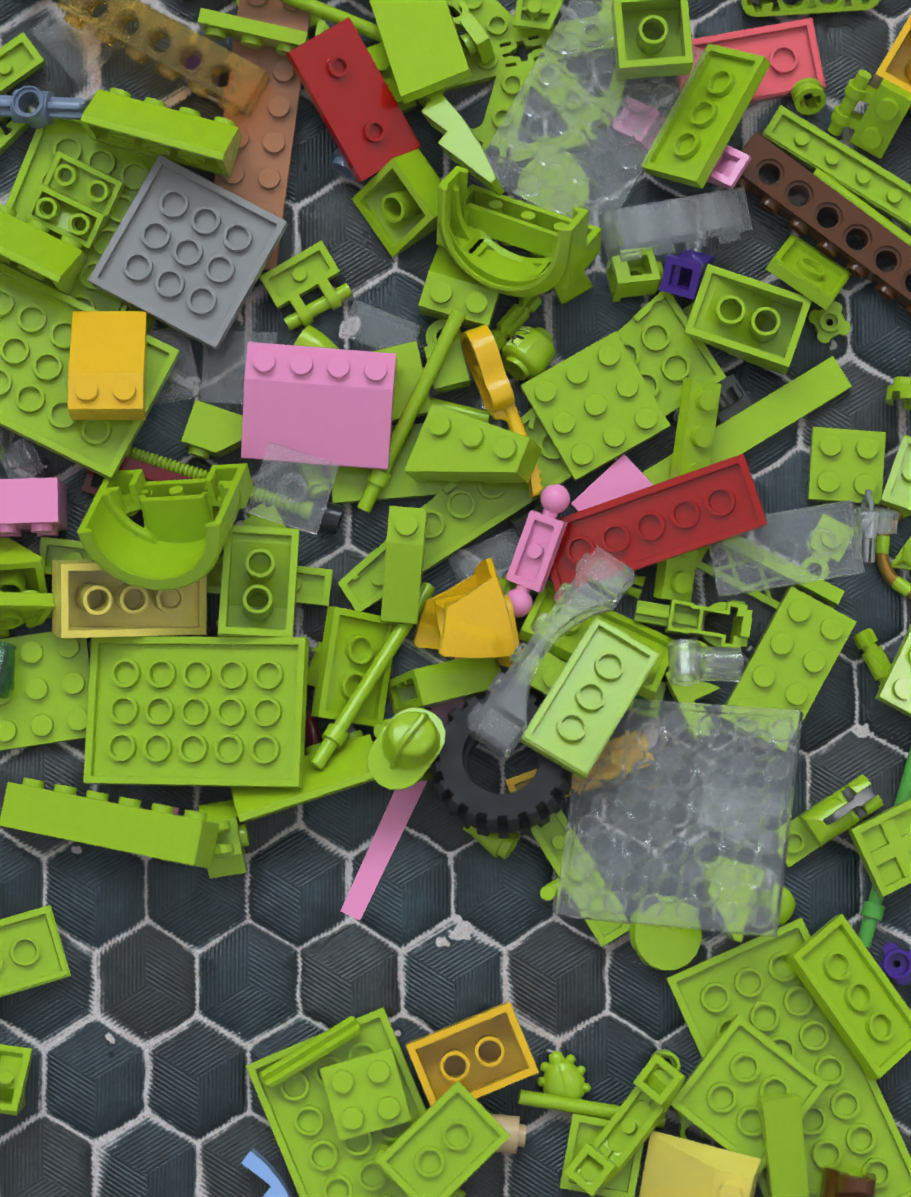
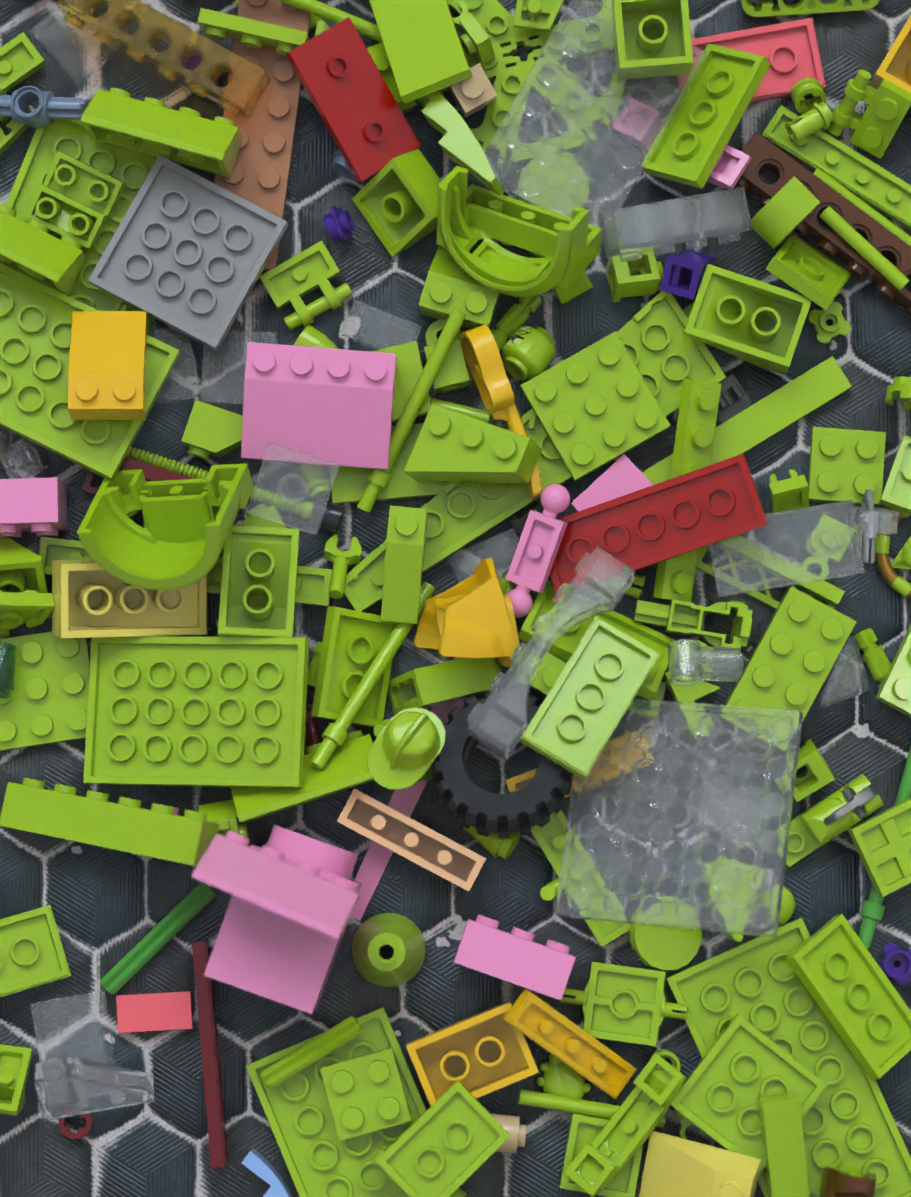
none -> clear tile [30,990,117,1077]
none -> clear slope [34,1057,155,1121]
none -> dark red bush [58,1105,93,1139]
none -> bright green axle [100,881,216,995]
none -> coral tile [116,991,193,1033]
none -> bright pink slope [191,830,360,939]
none -> dark red tile [192,941,229,1169]
none -> bright pink container [204,825,362,1014]
none -> dark purple plate [324,205,354,242]
none -> lime bar [324,534,362,599]
none -> light nougat brick [337,788,486,891]
none -> lime cone [352,913,426,987]
none -> tan brick [447,63,497,118]
none -> bright pink brick [454,914,576,1000]
none -> yellow tile [503,988,637,1100]
none -> lime plate [561,962,688,1046]
none -> lime brick [748,176,820,249]
none -> lime tile [769,469,810,517]
none -> lime brick [773,739,835,802]
none -> lime pin [785,102,834,144]
none -> clear slope [816,636,871,709]
none -> lime bar [819,206,910,291]

